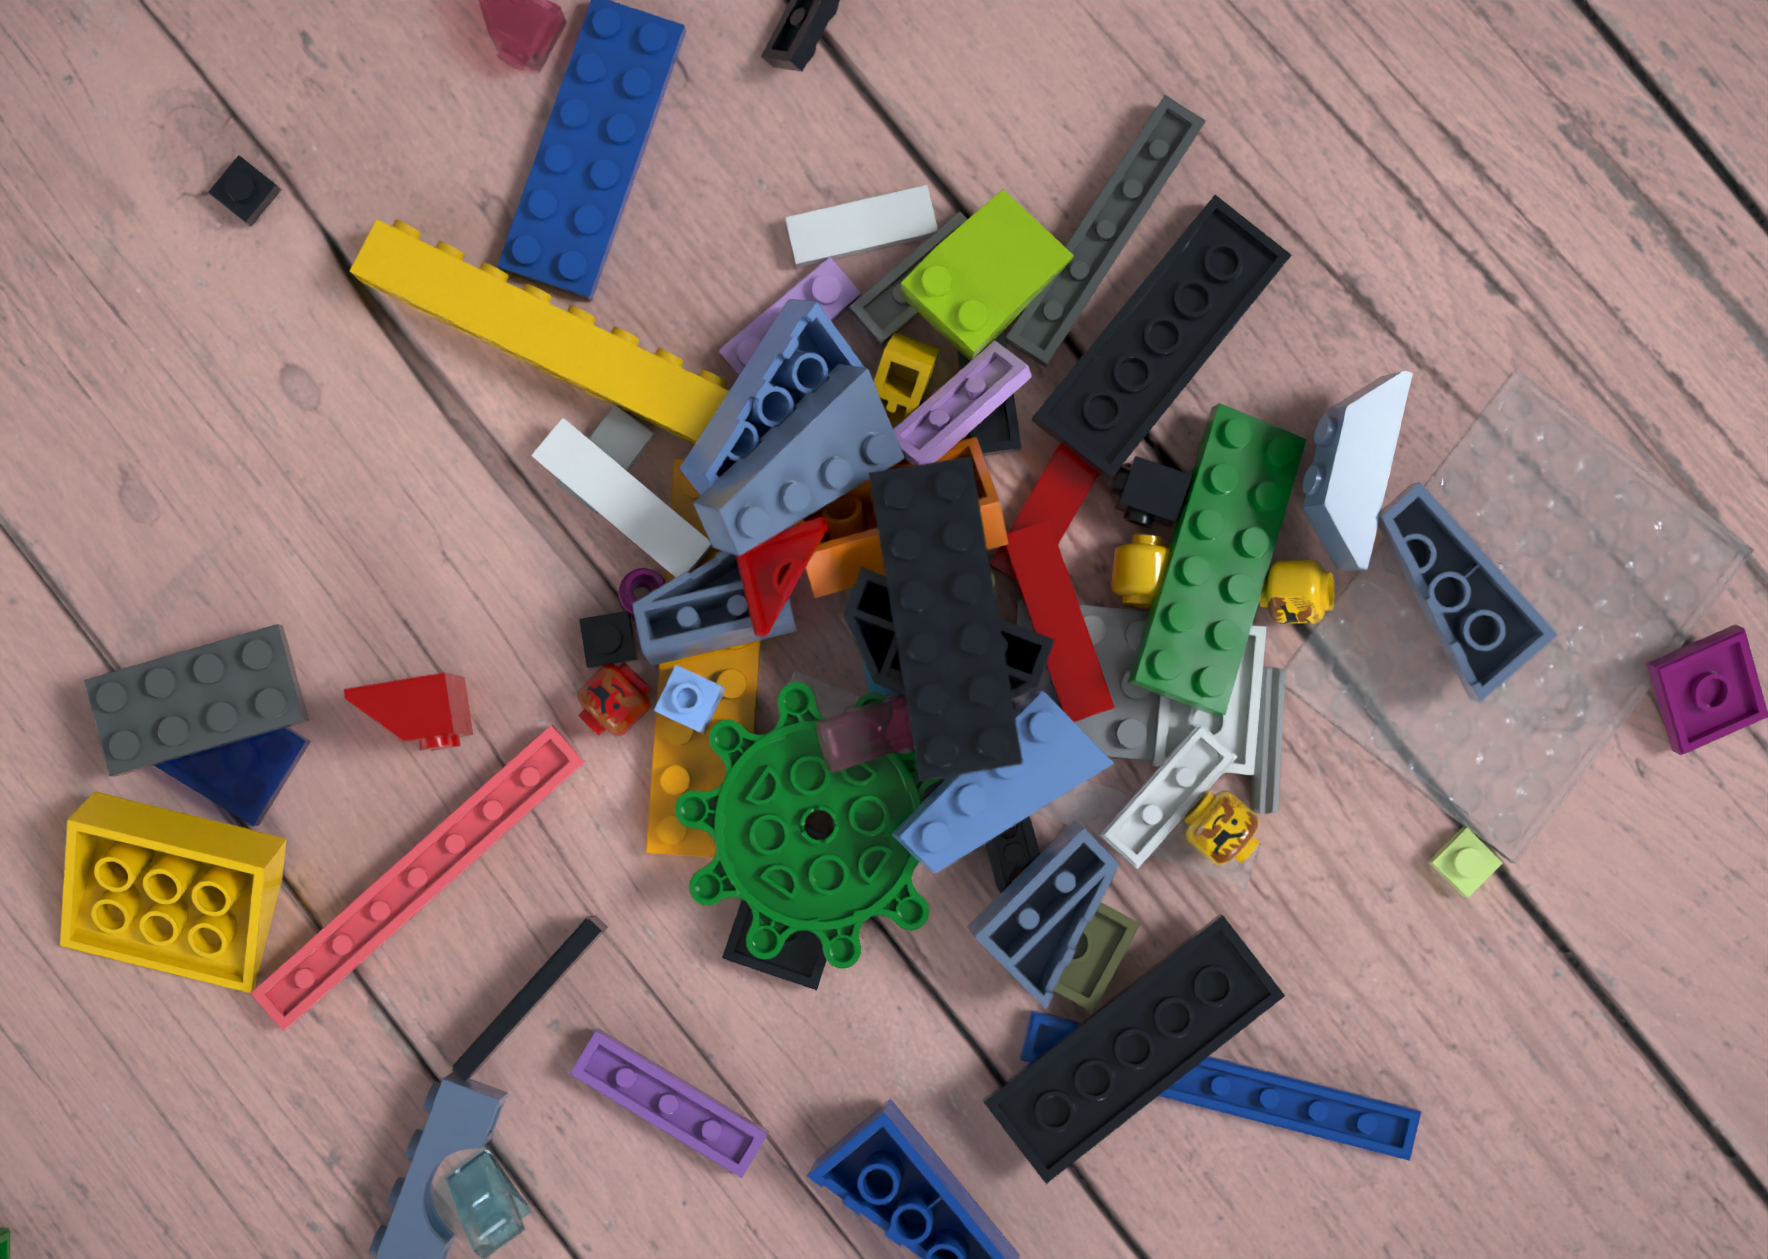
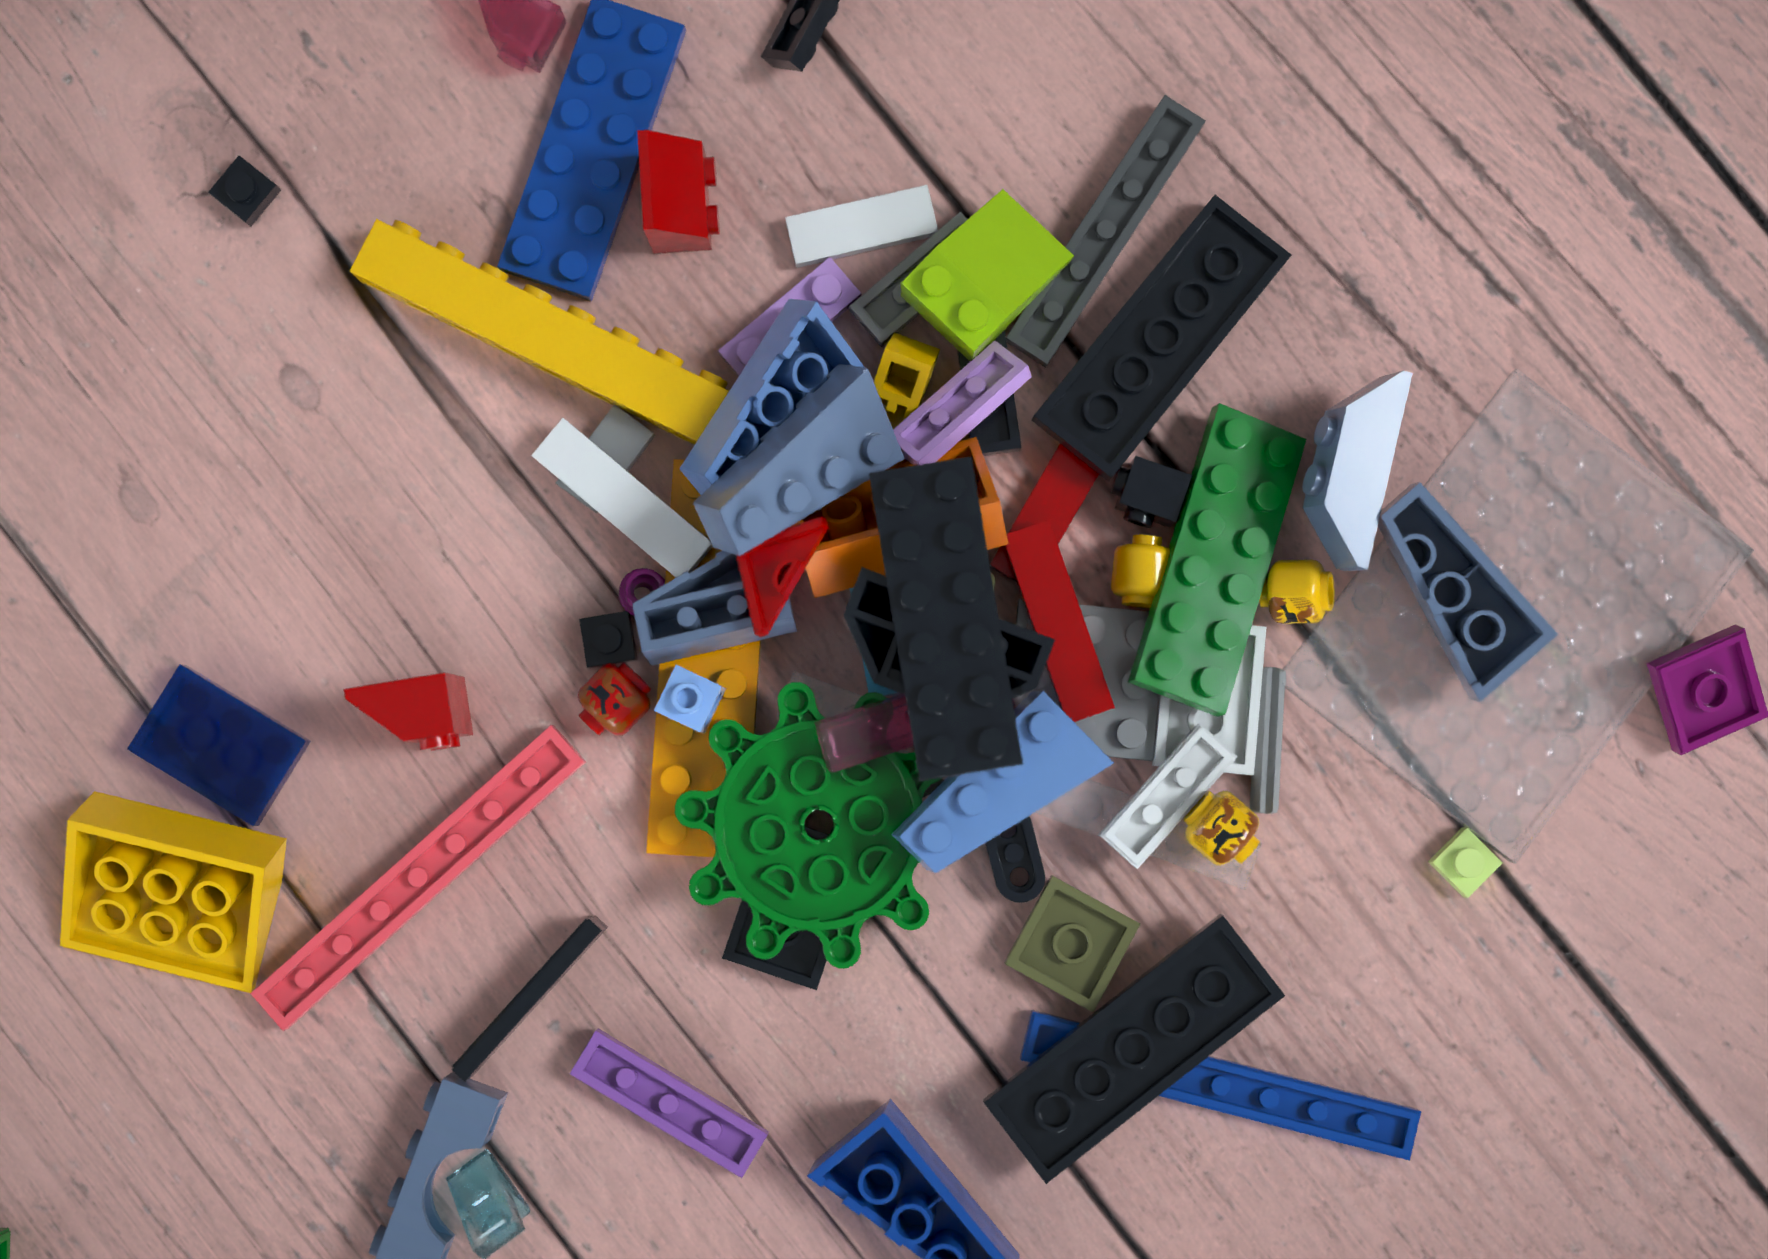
dark grey plate [84,624,309,777] -> none
sand blue wedge [967,821,1120,1009] -> none
none -> red slope [637,130,720,254]

